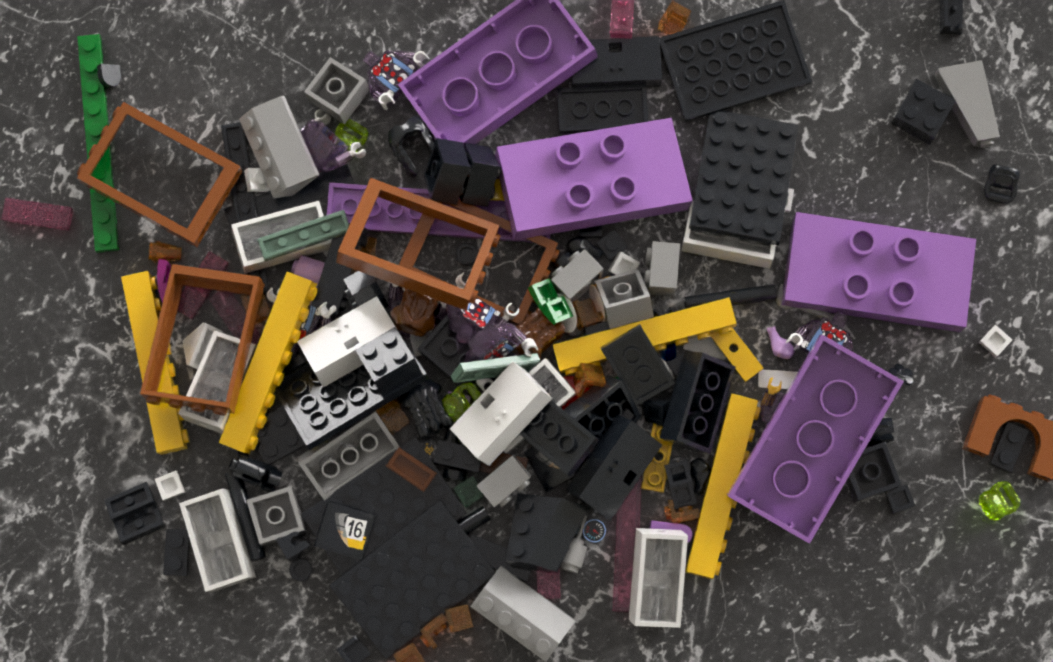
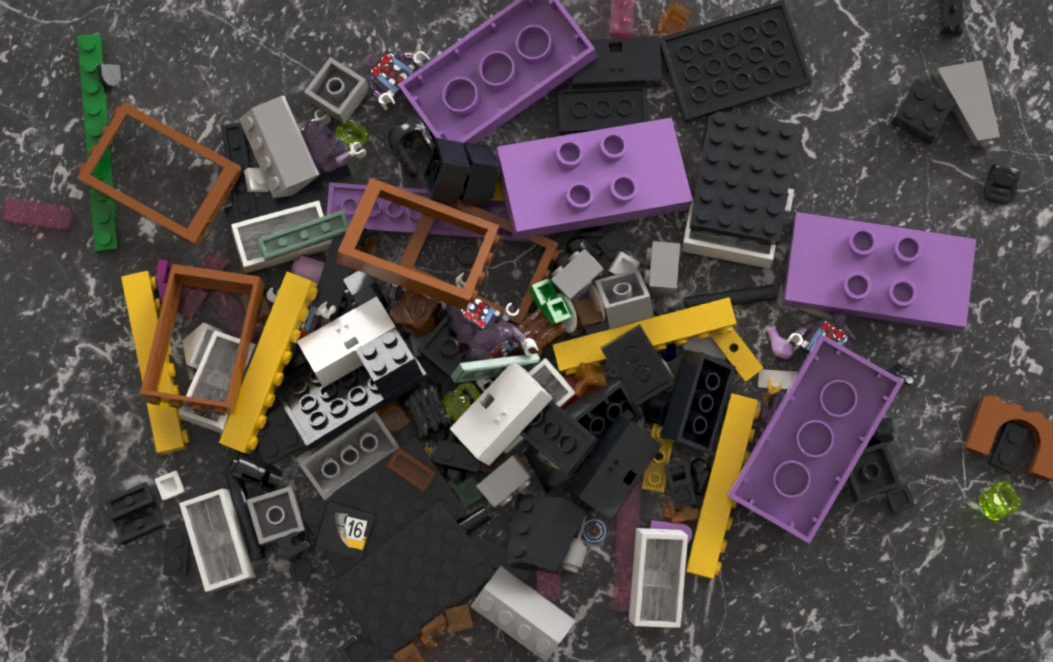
clear orange cone [148,240,182,263] -> none
white plate [979,325,1012,358] -> none

